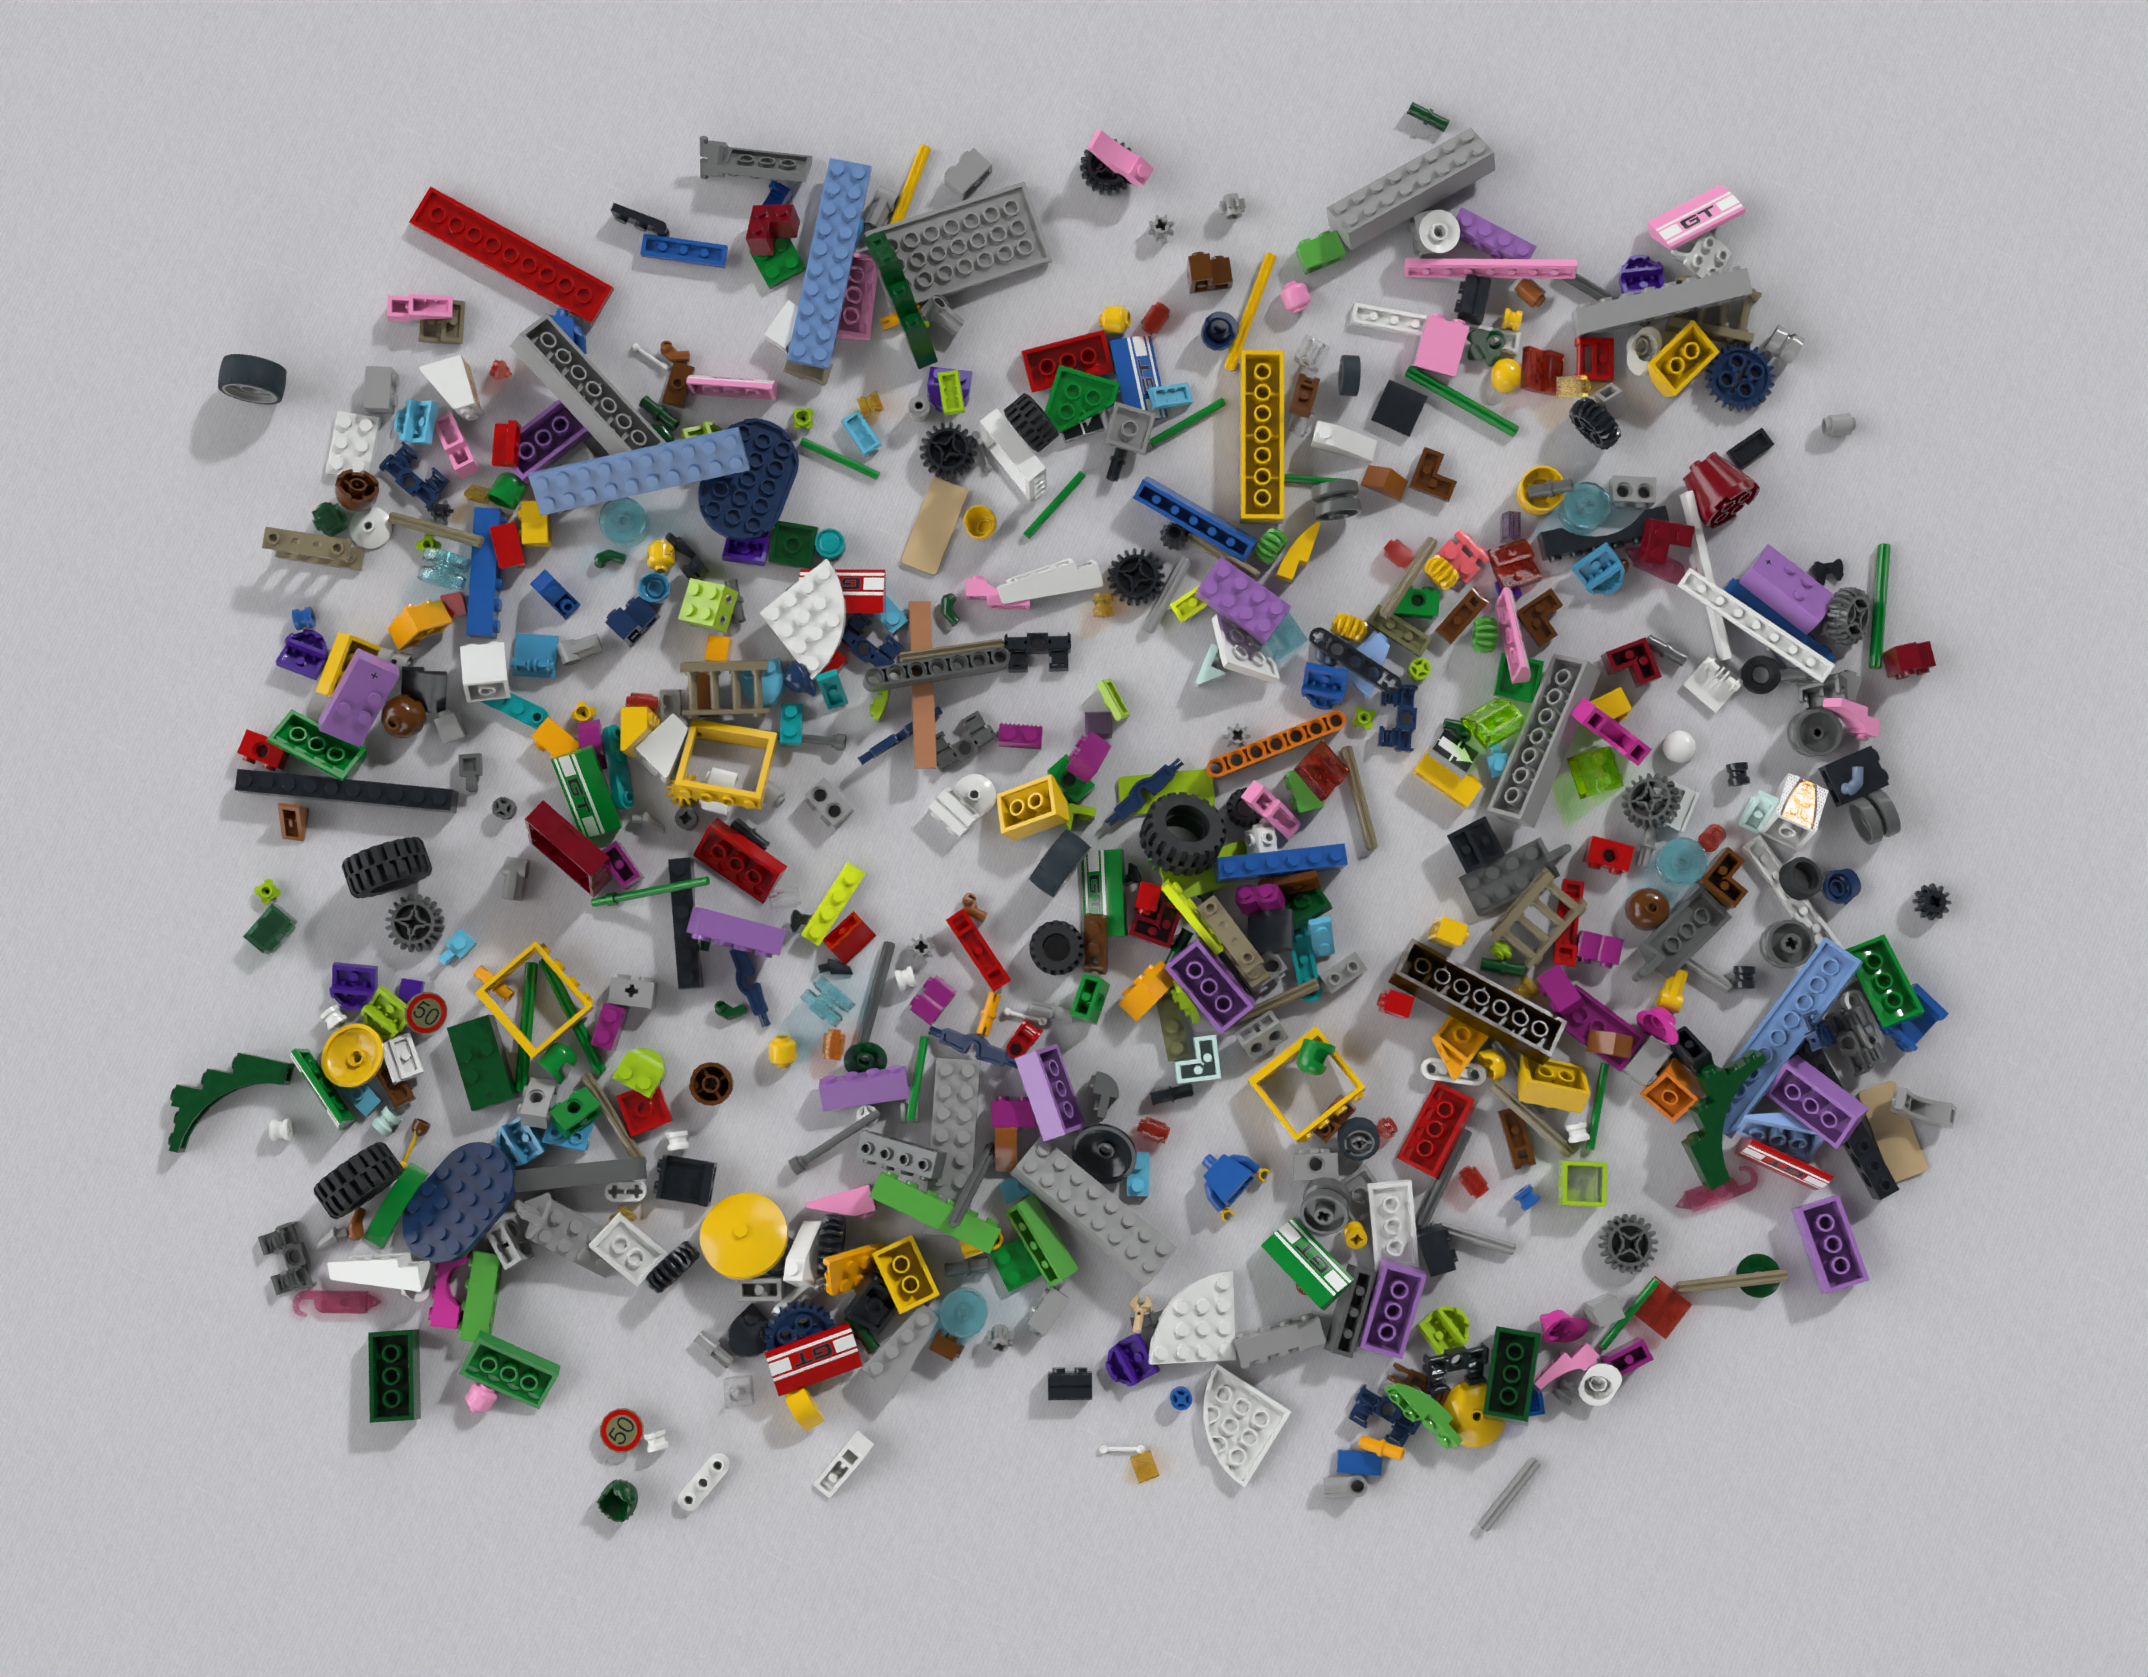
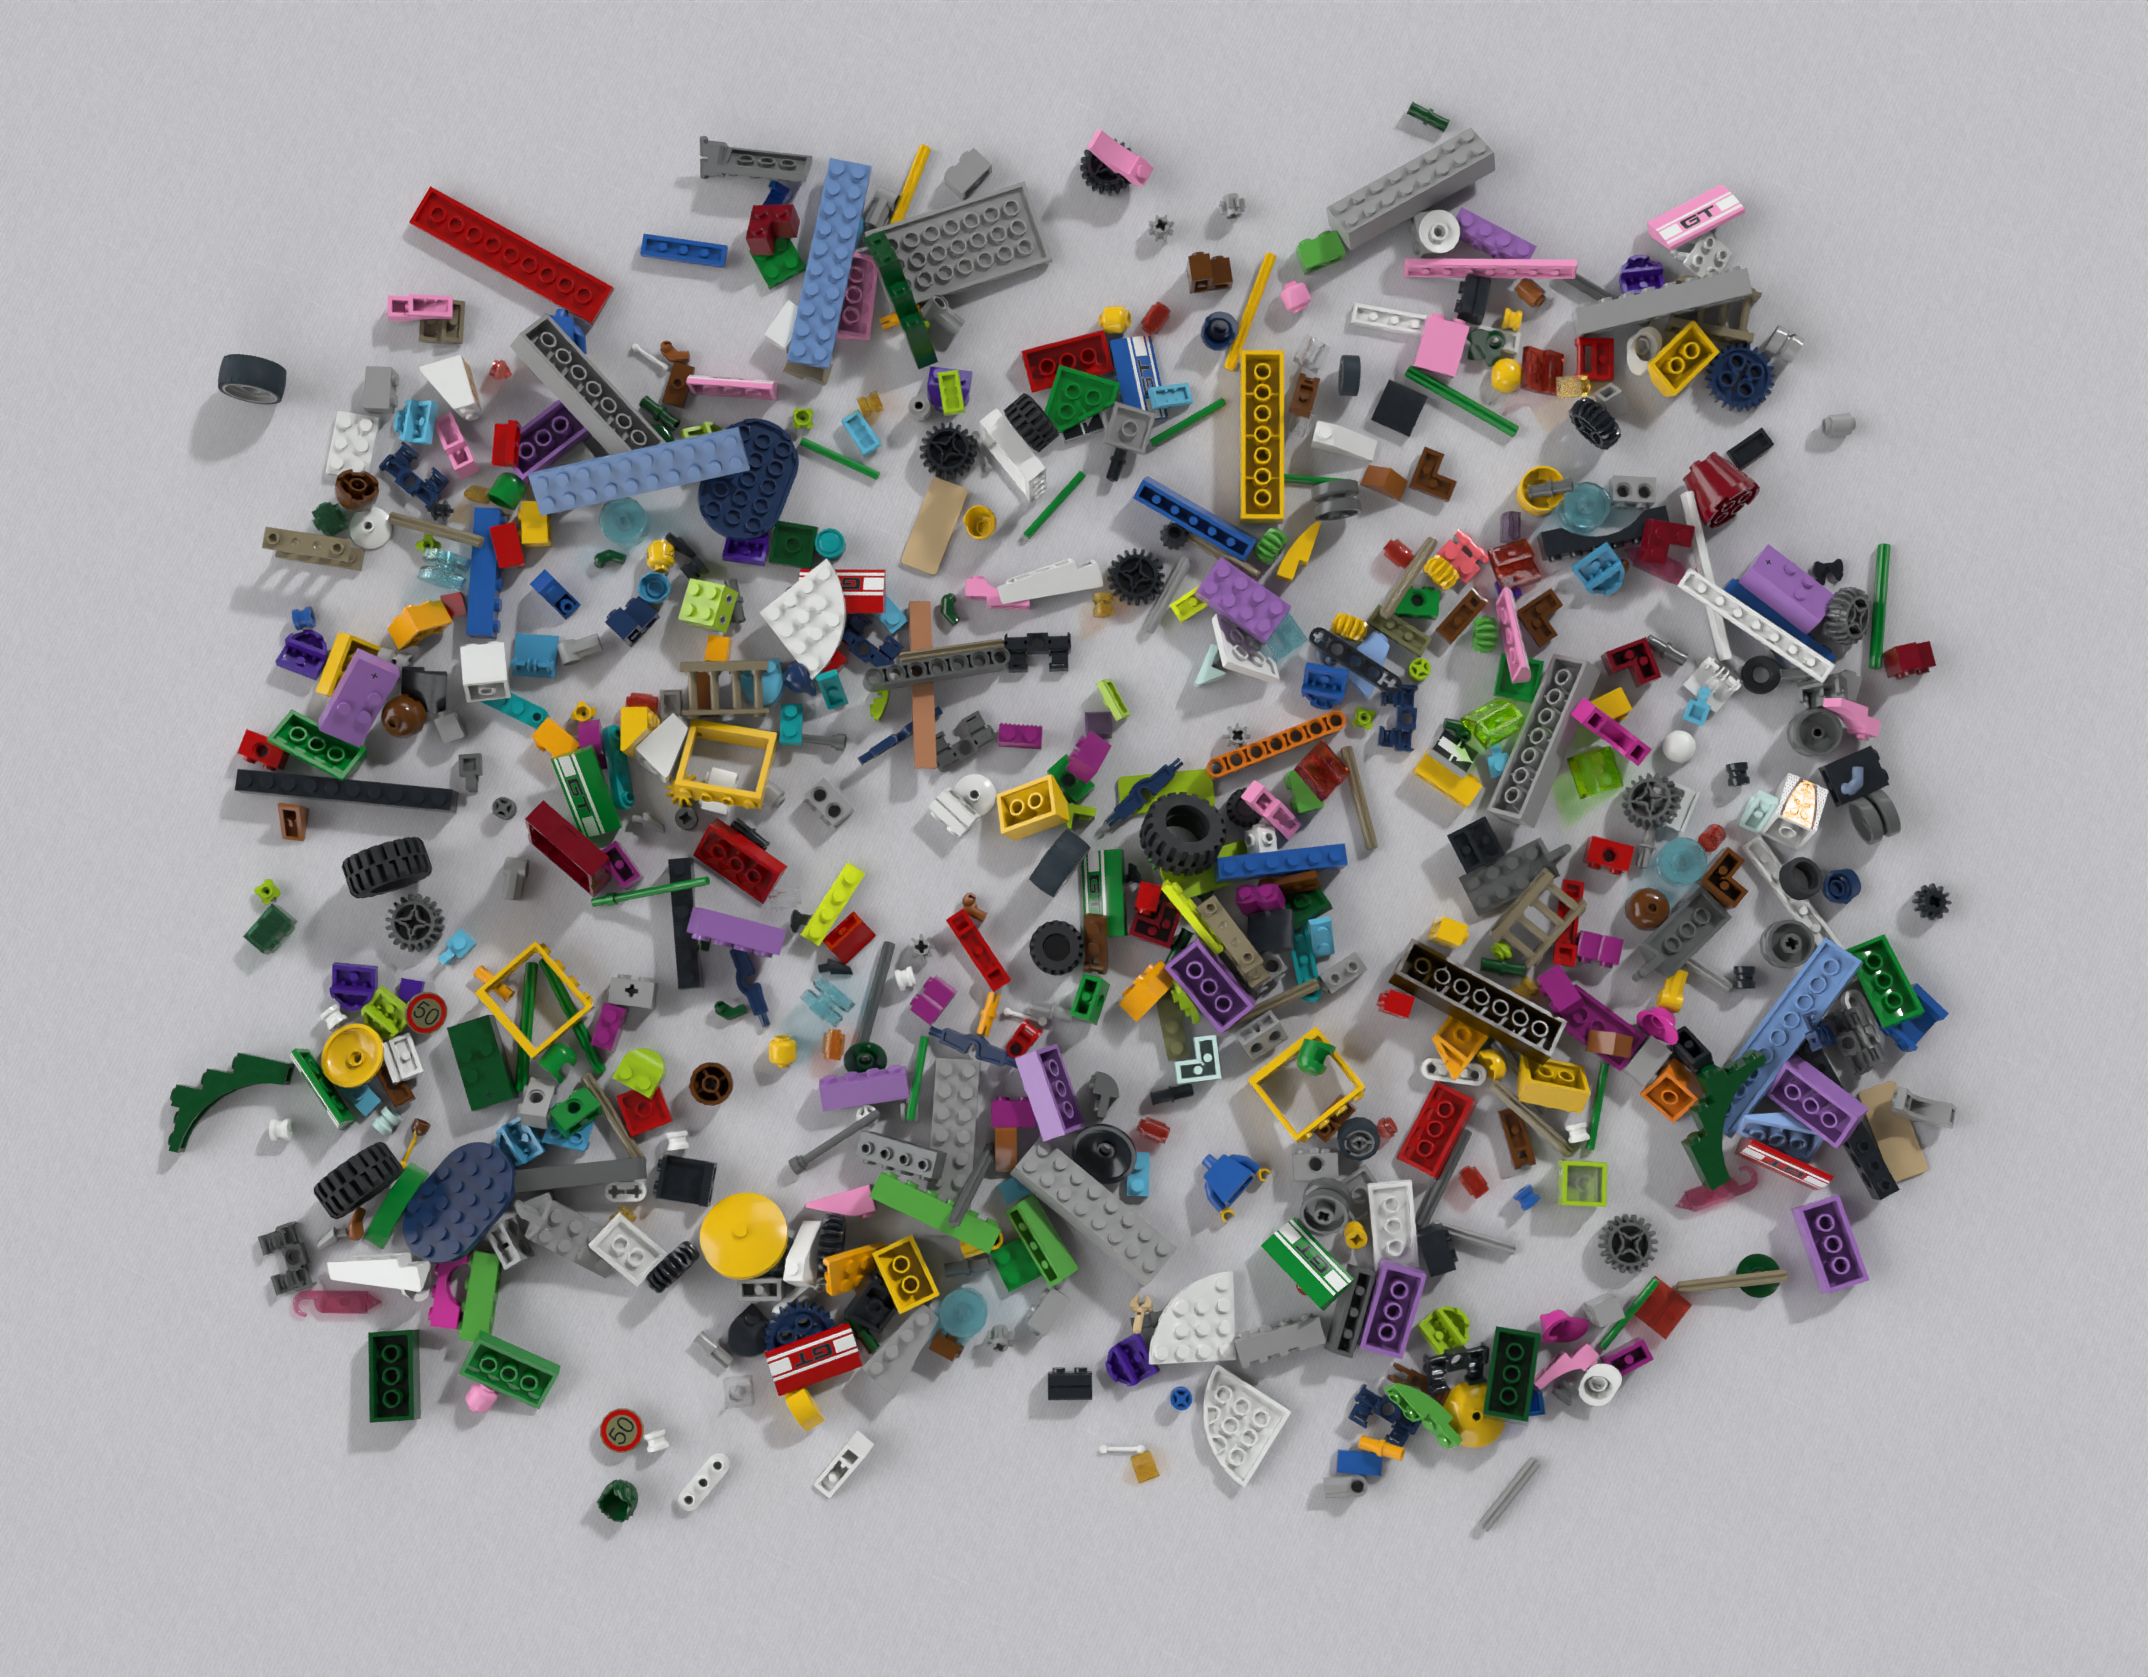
black plate [611,203,670,237] -> none
none -> medium azure plate [1682,685,1711,726]

